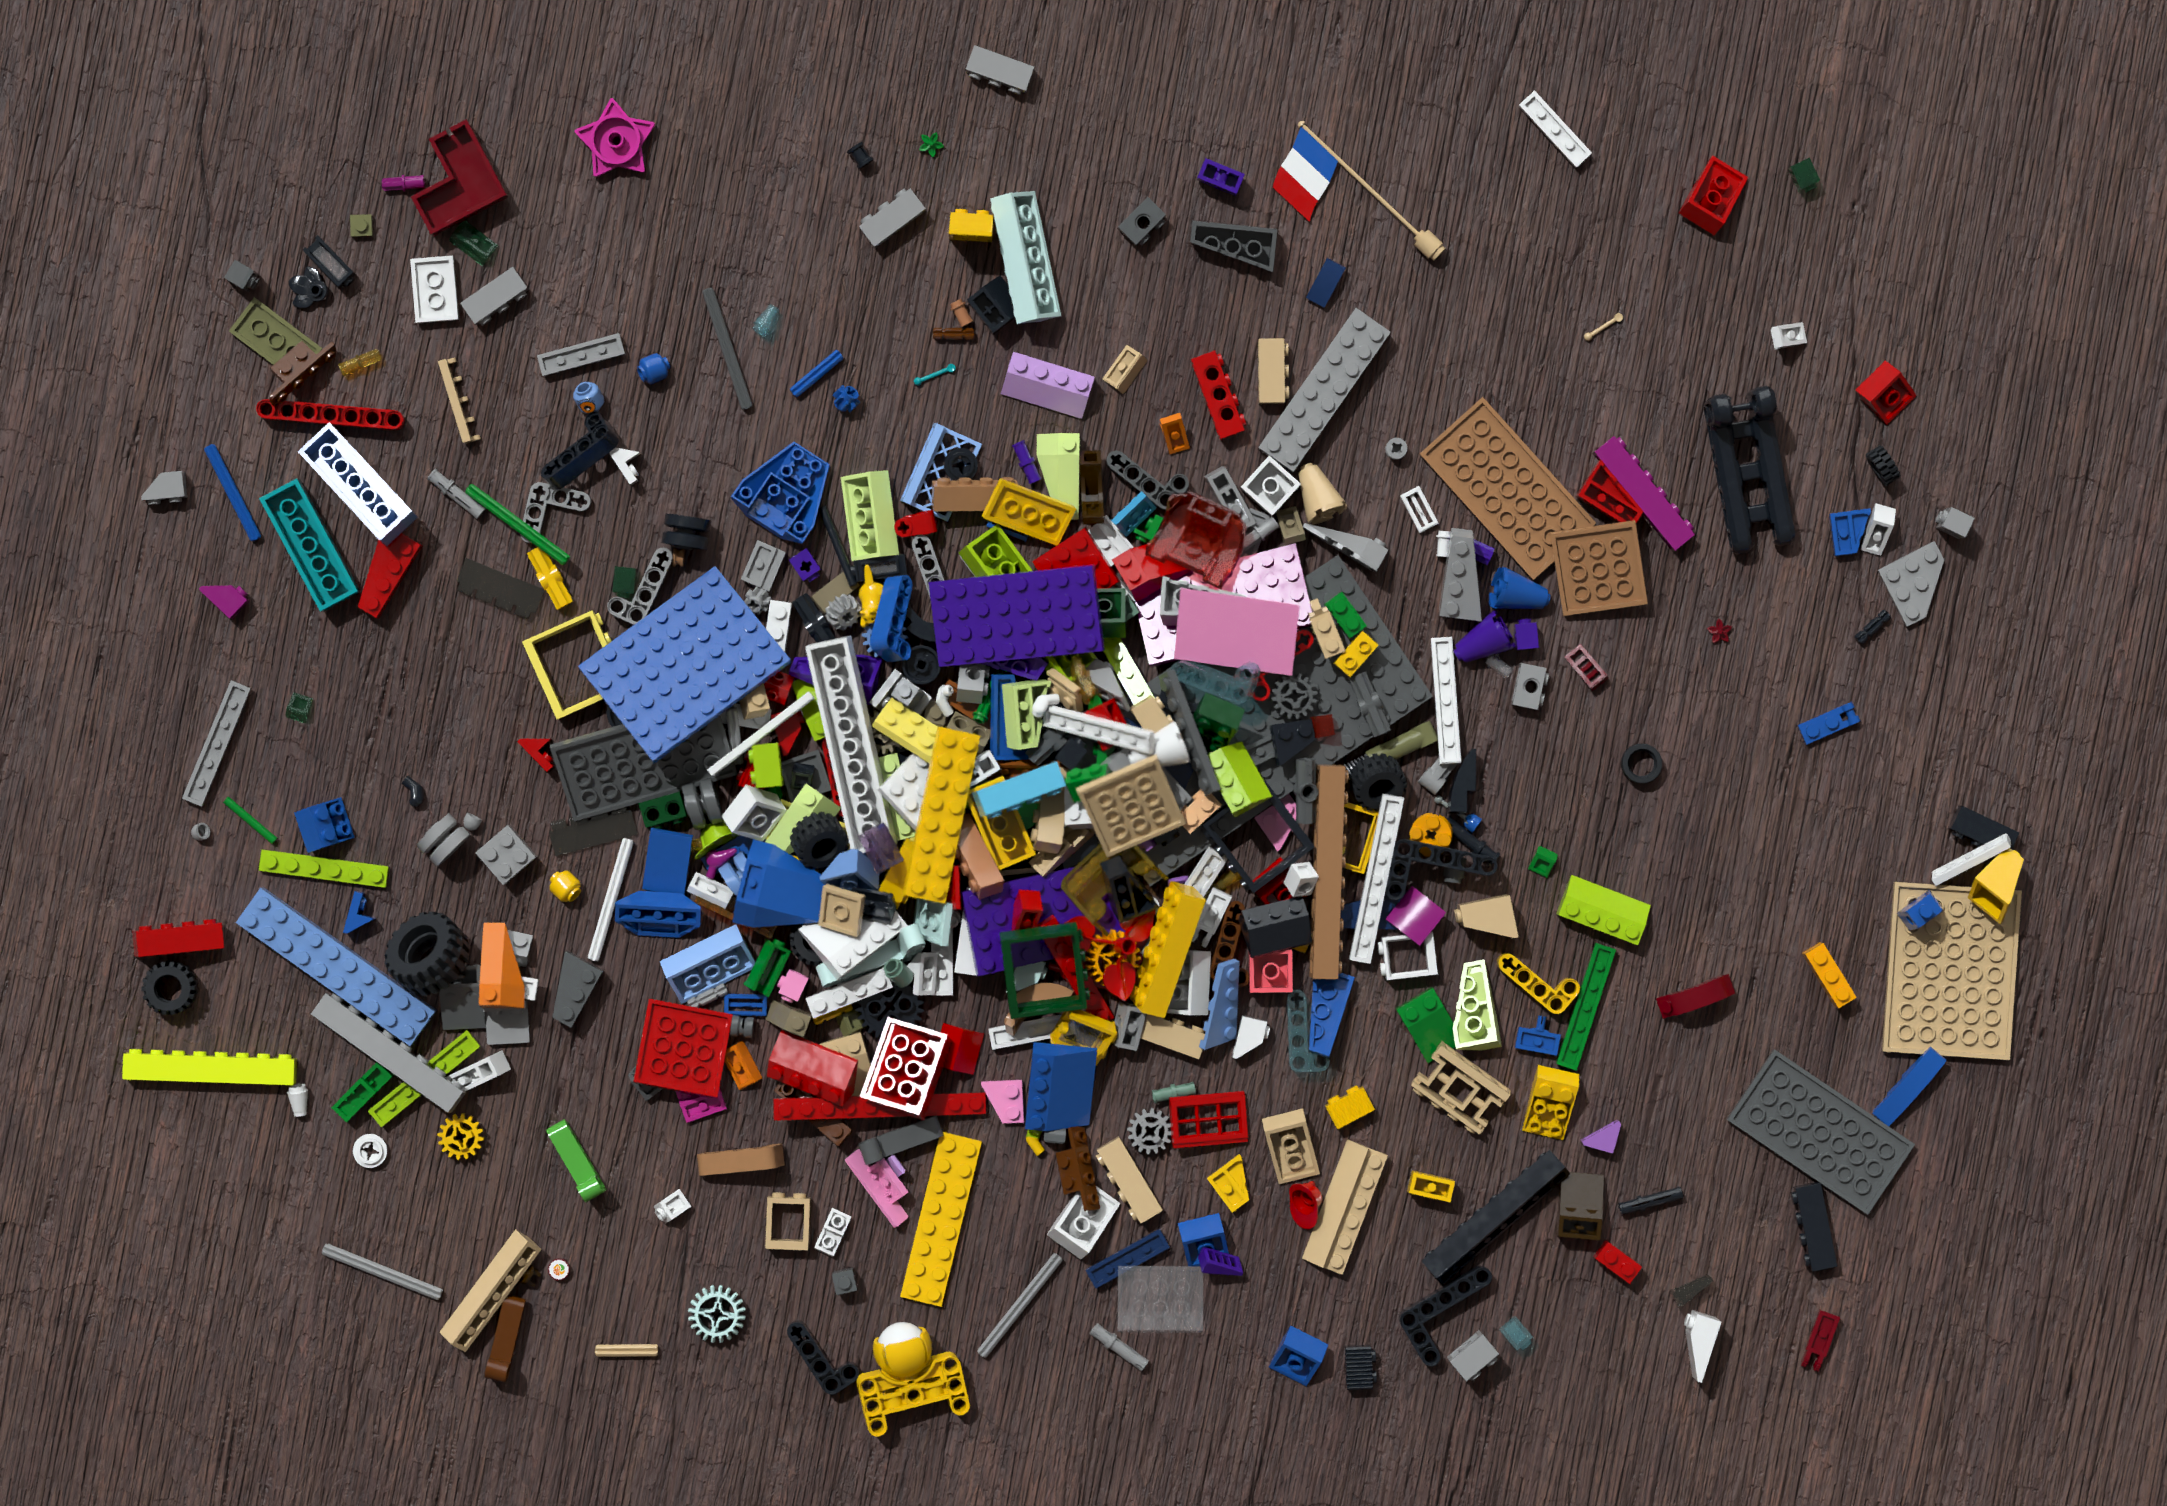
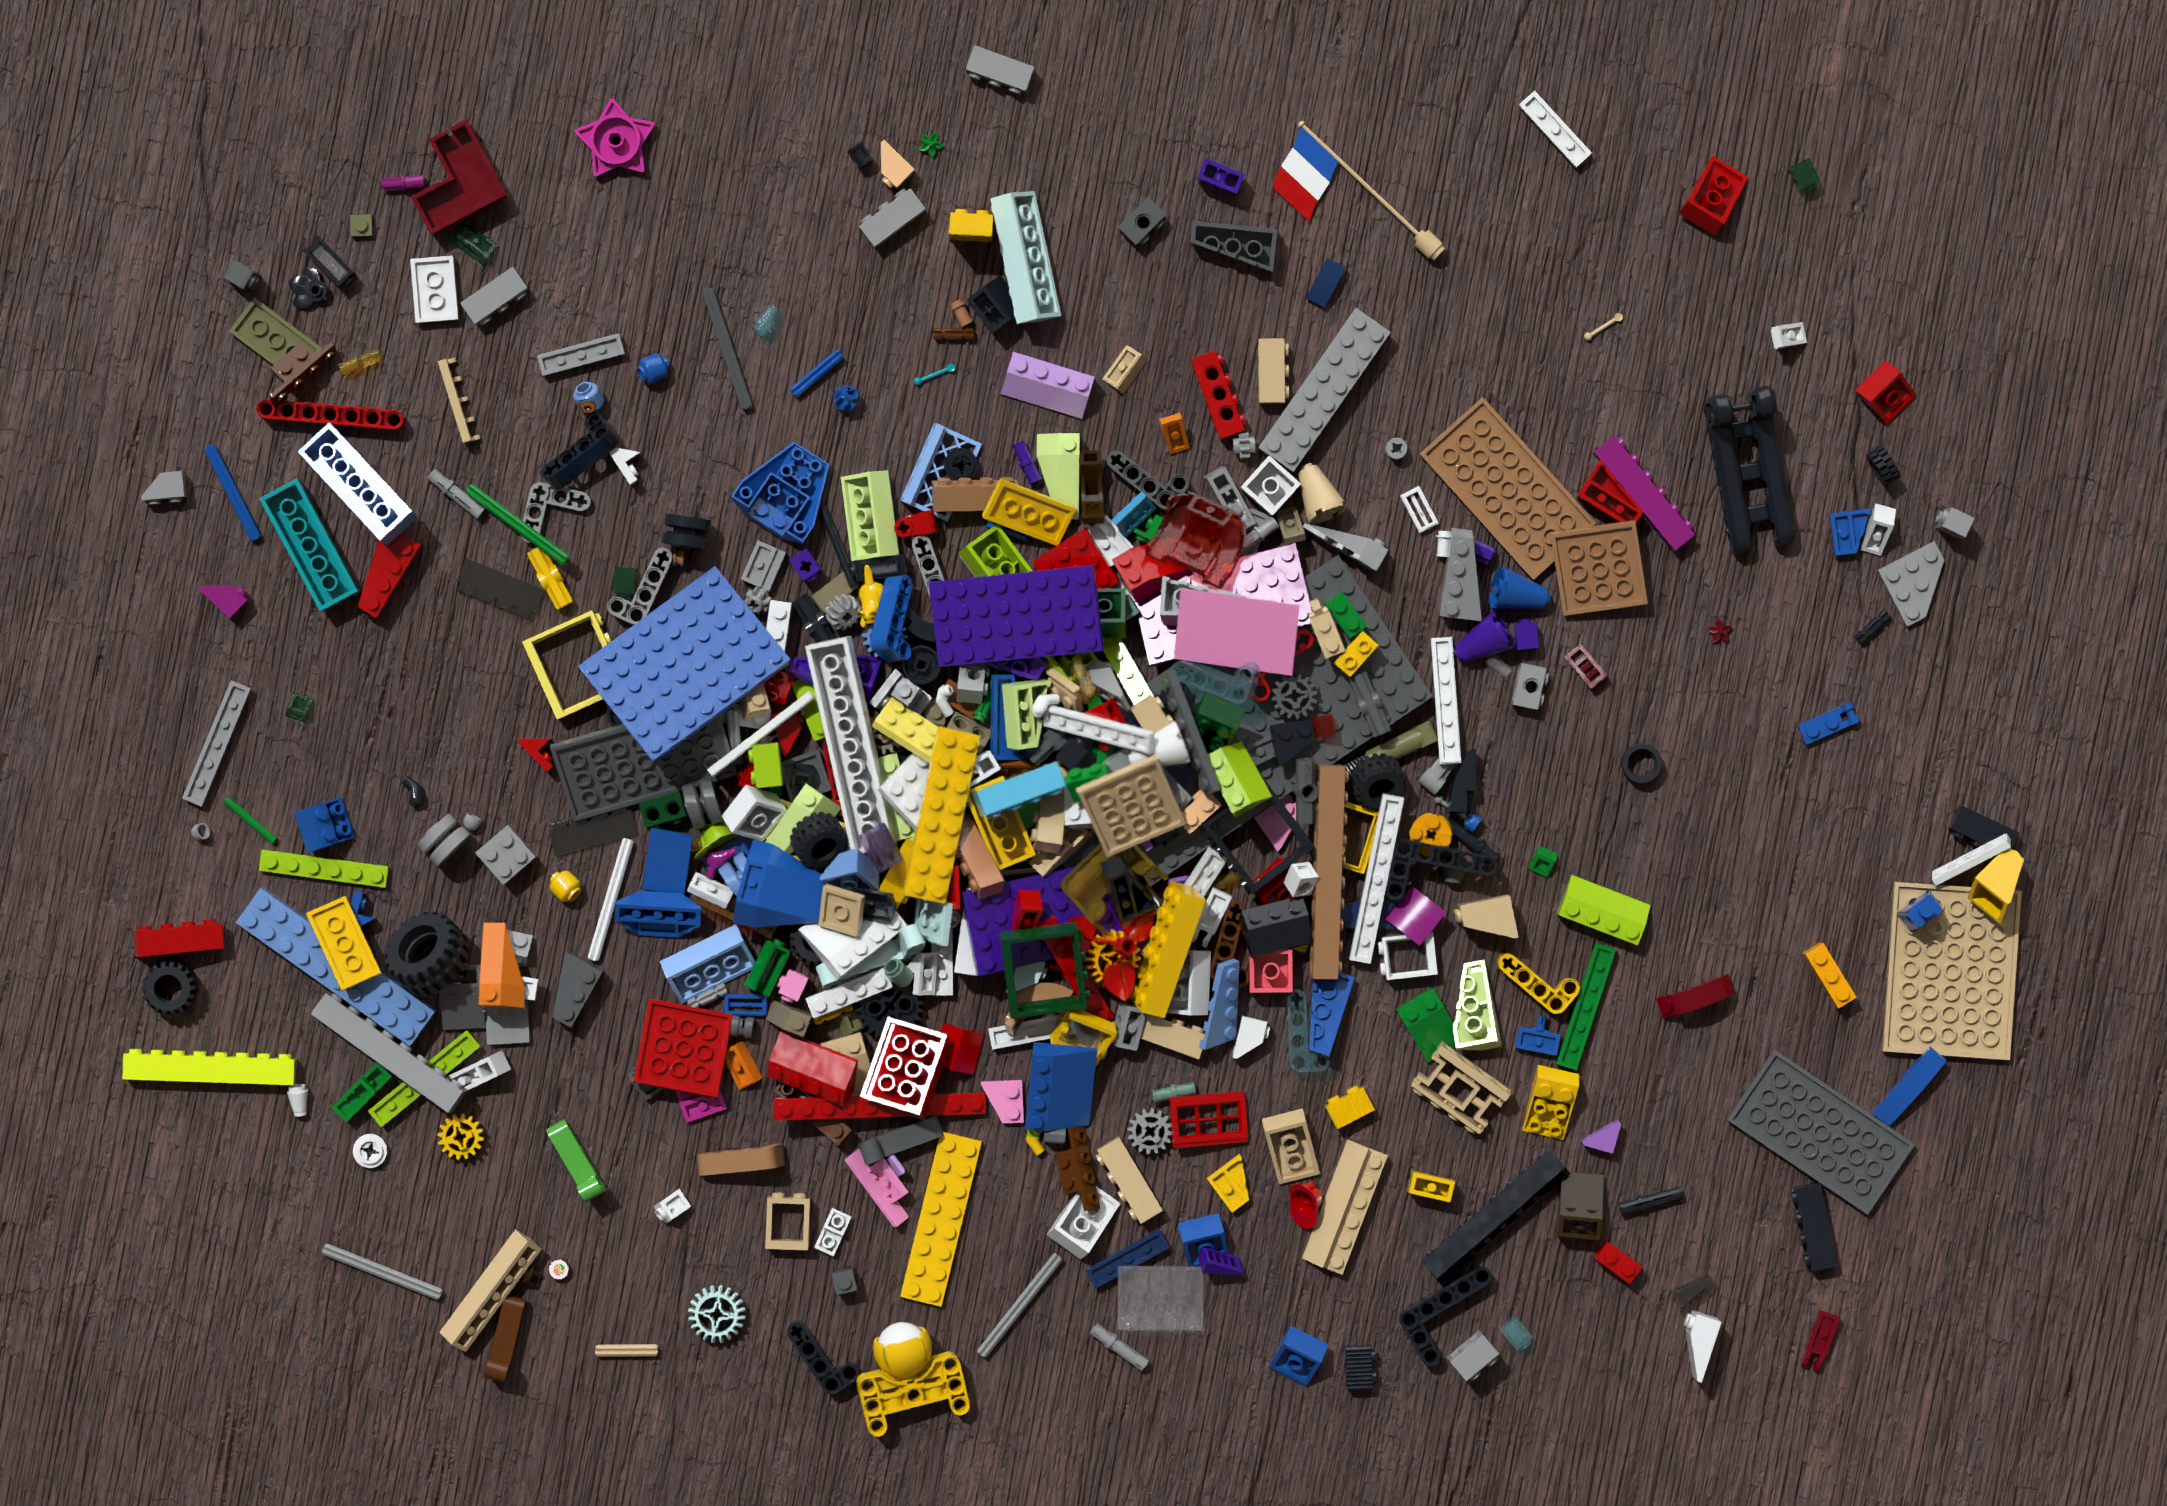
none -> yellow plate [306,896,381,992]
none -> light nougat slope [881,140,915,189]
none -> light grey gear [1233,433,1255,459]

